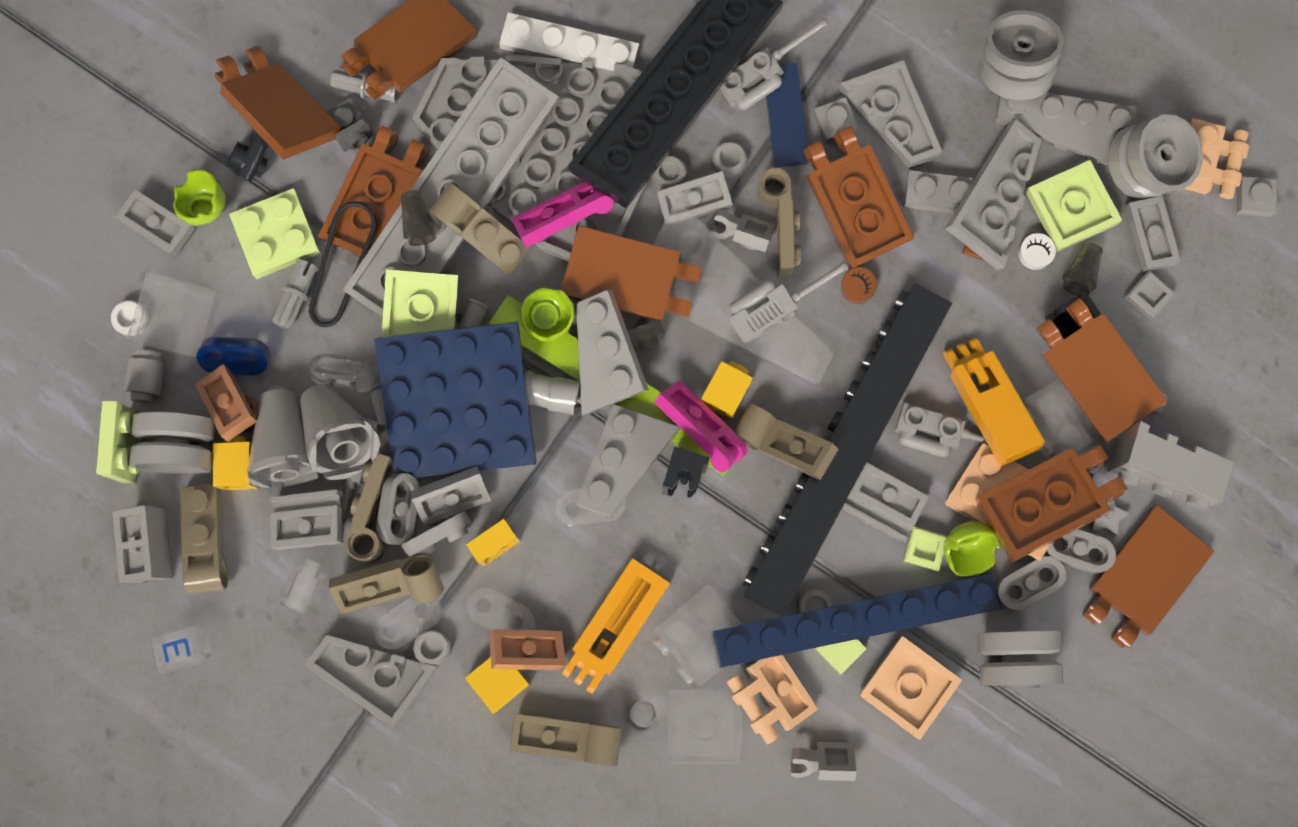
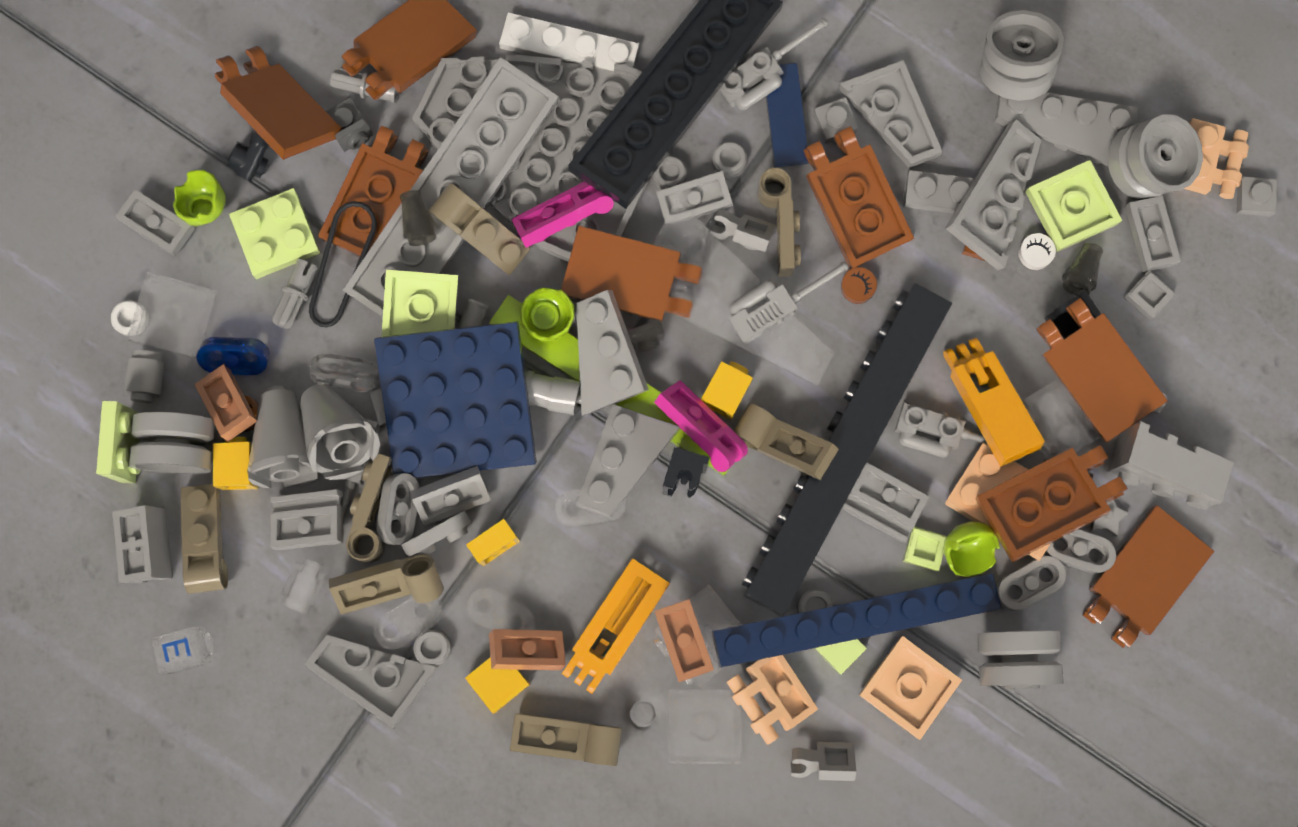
none -> nougat plate [654,599,714,682]

